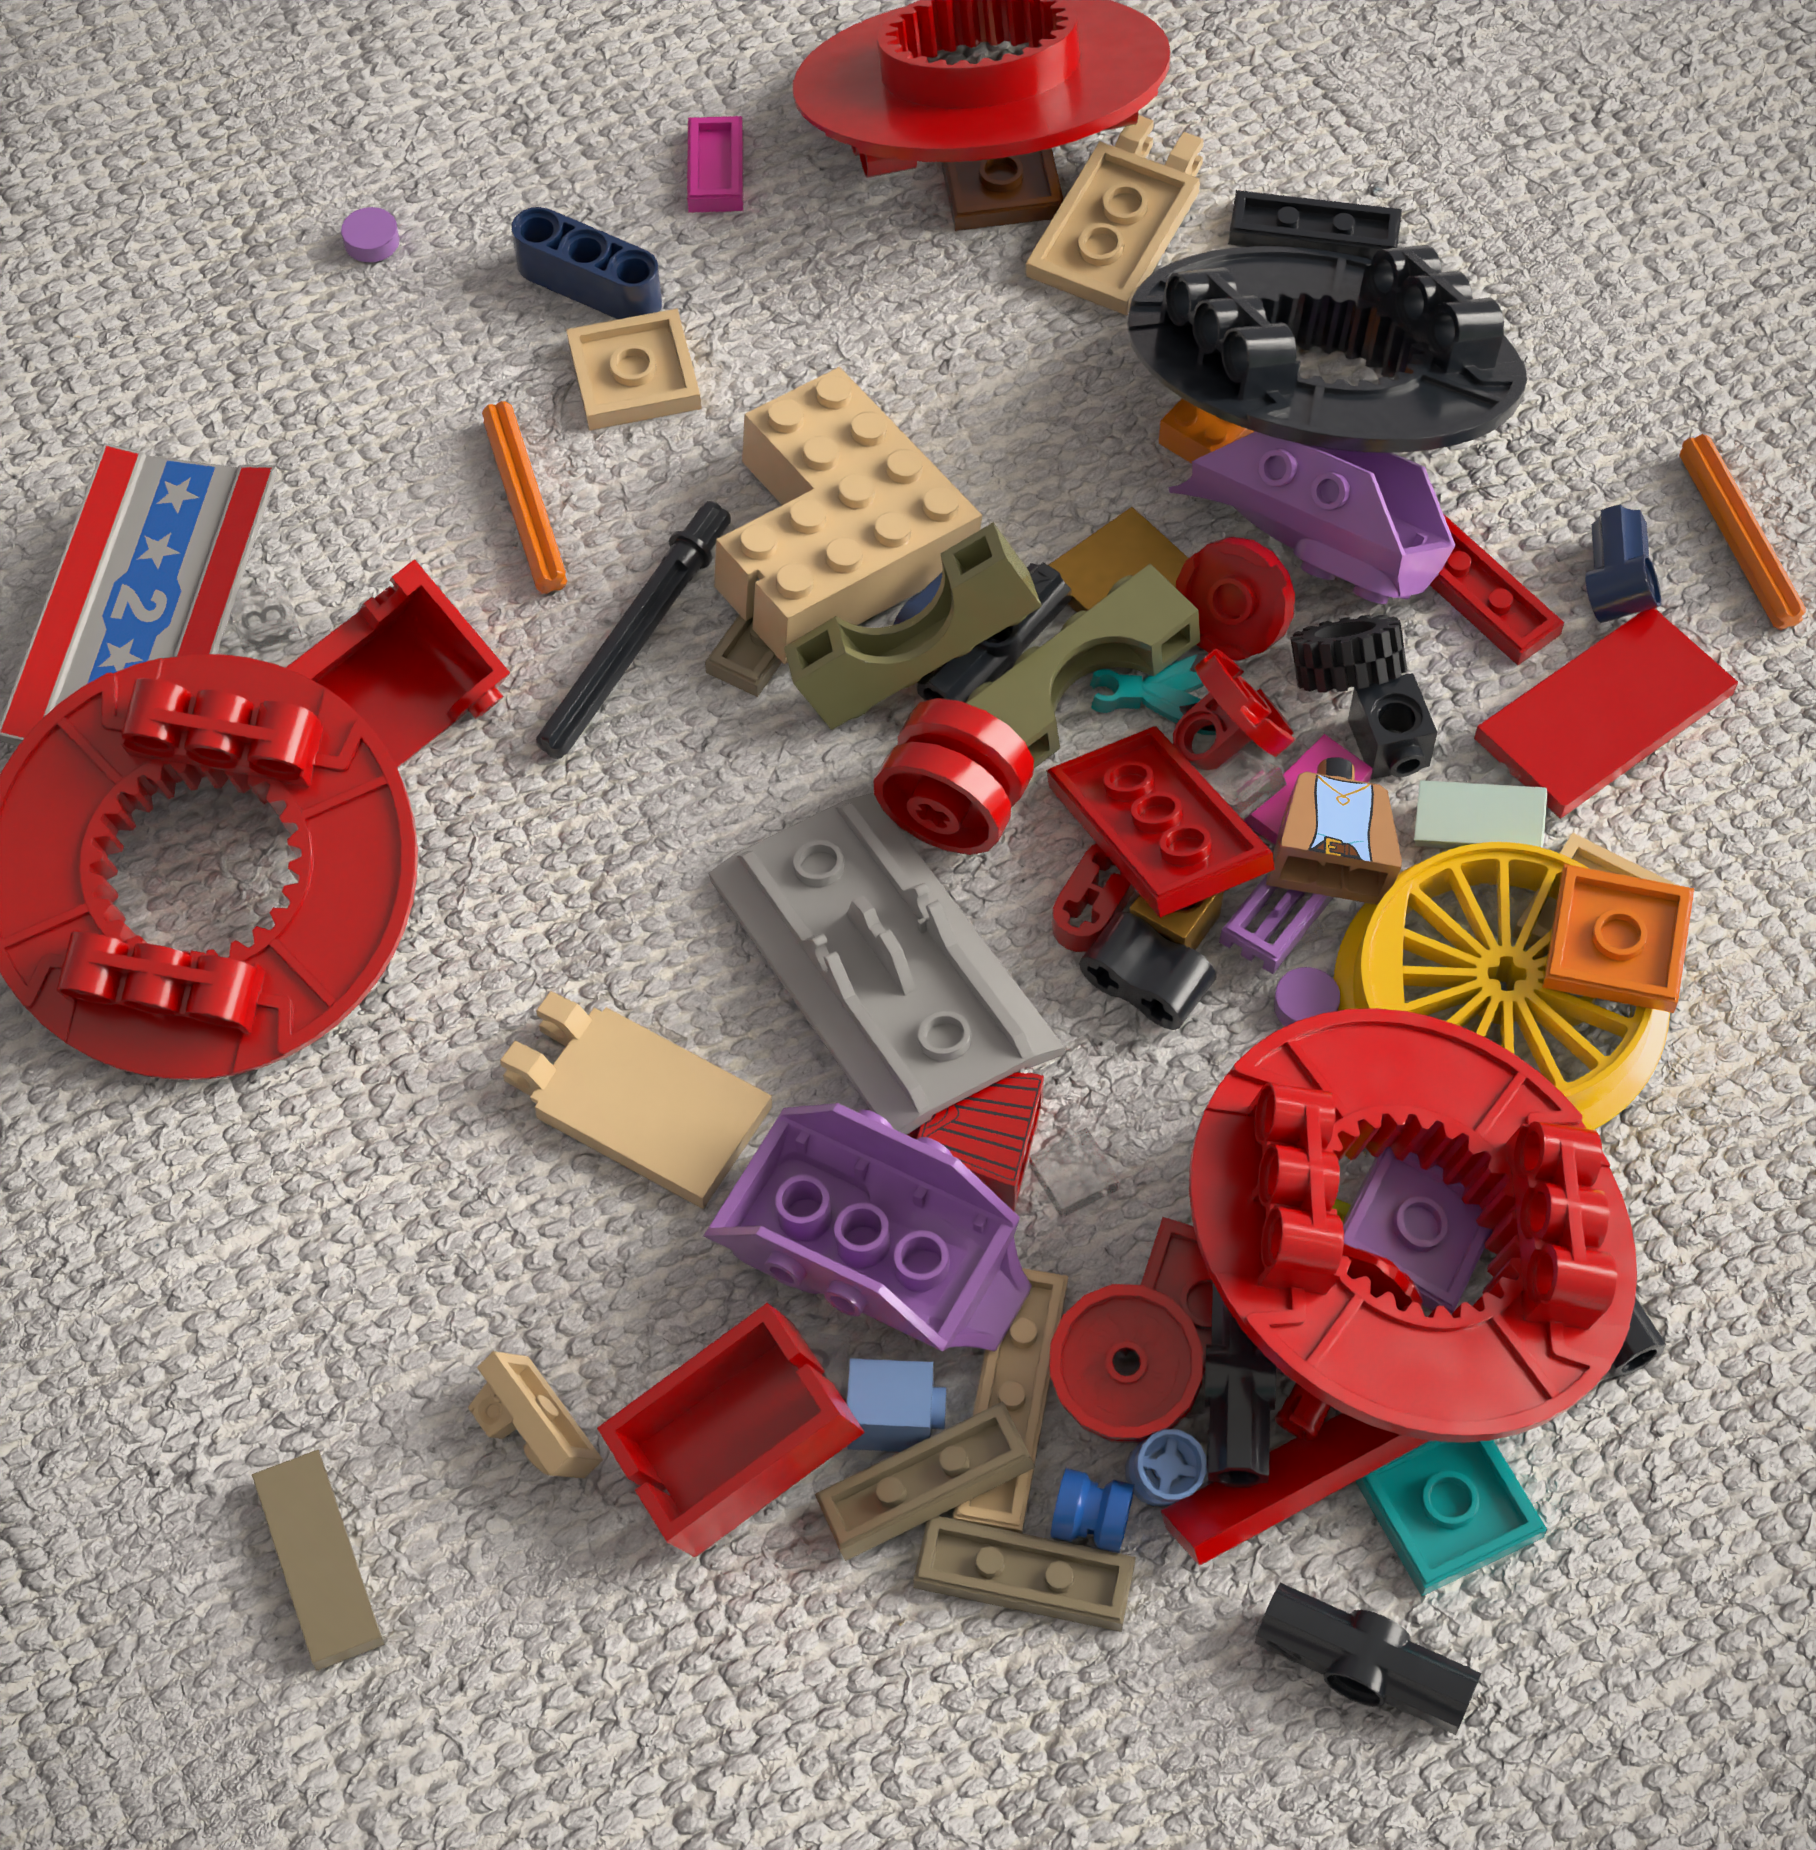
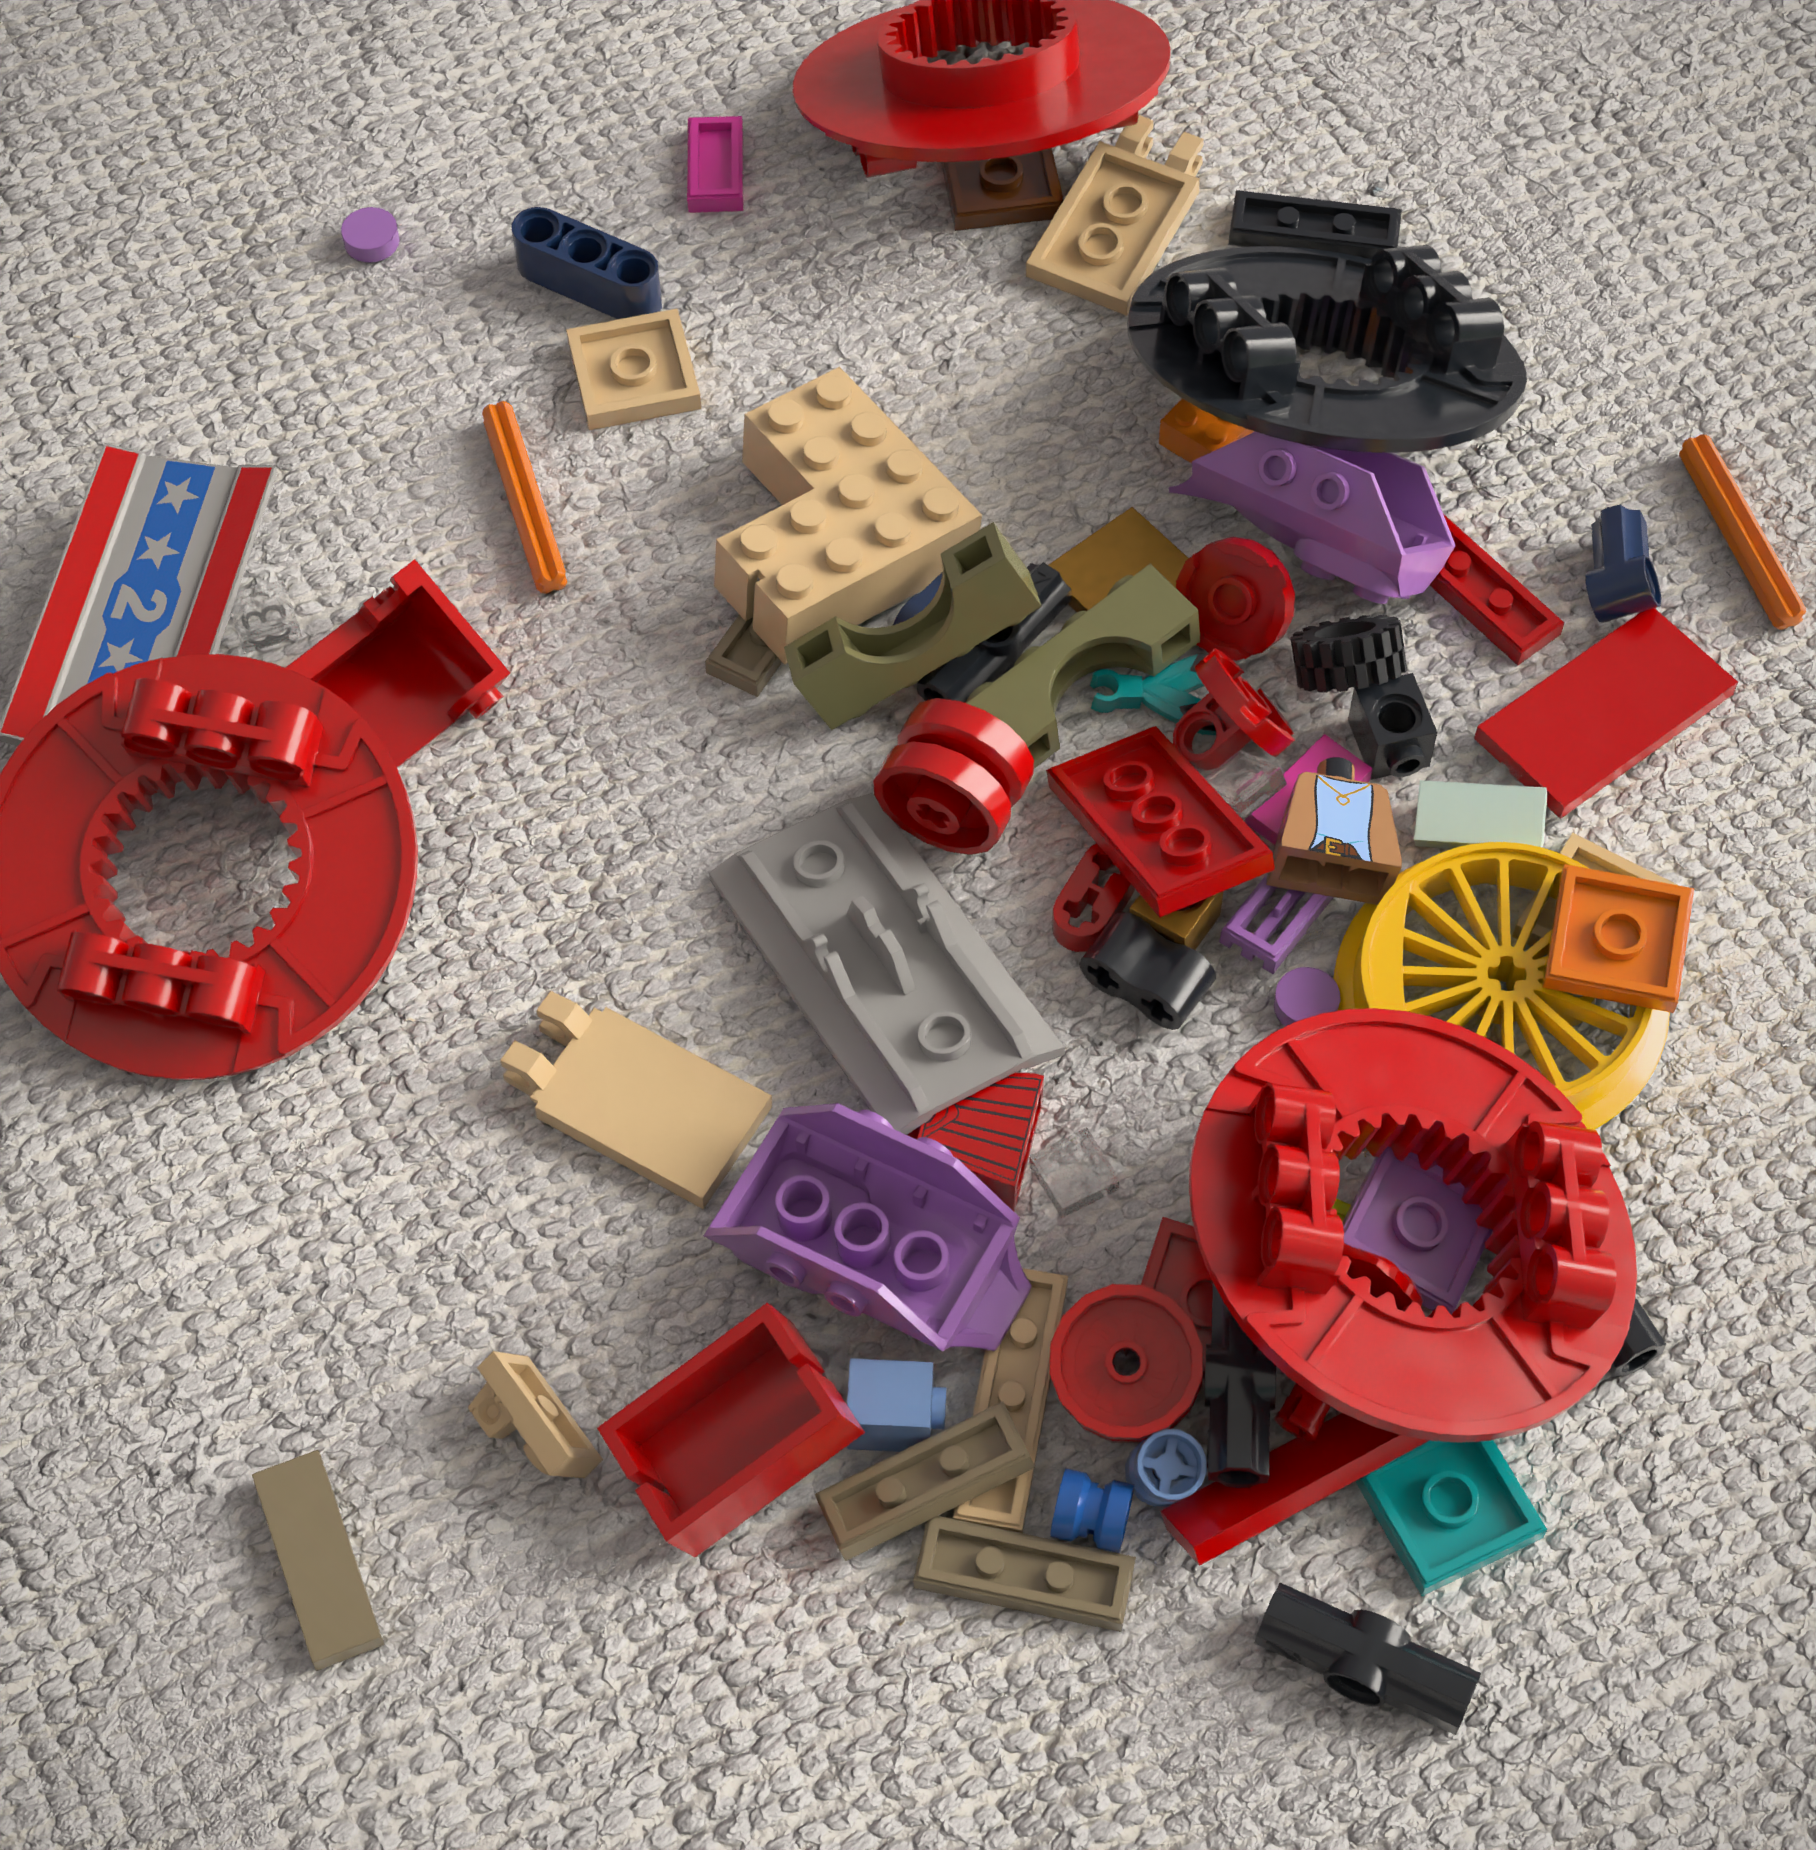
black axle [536,501,731,759] -> none

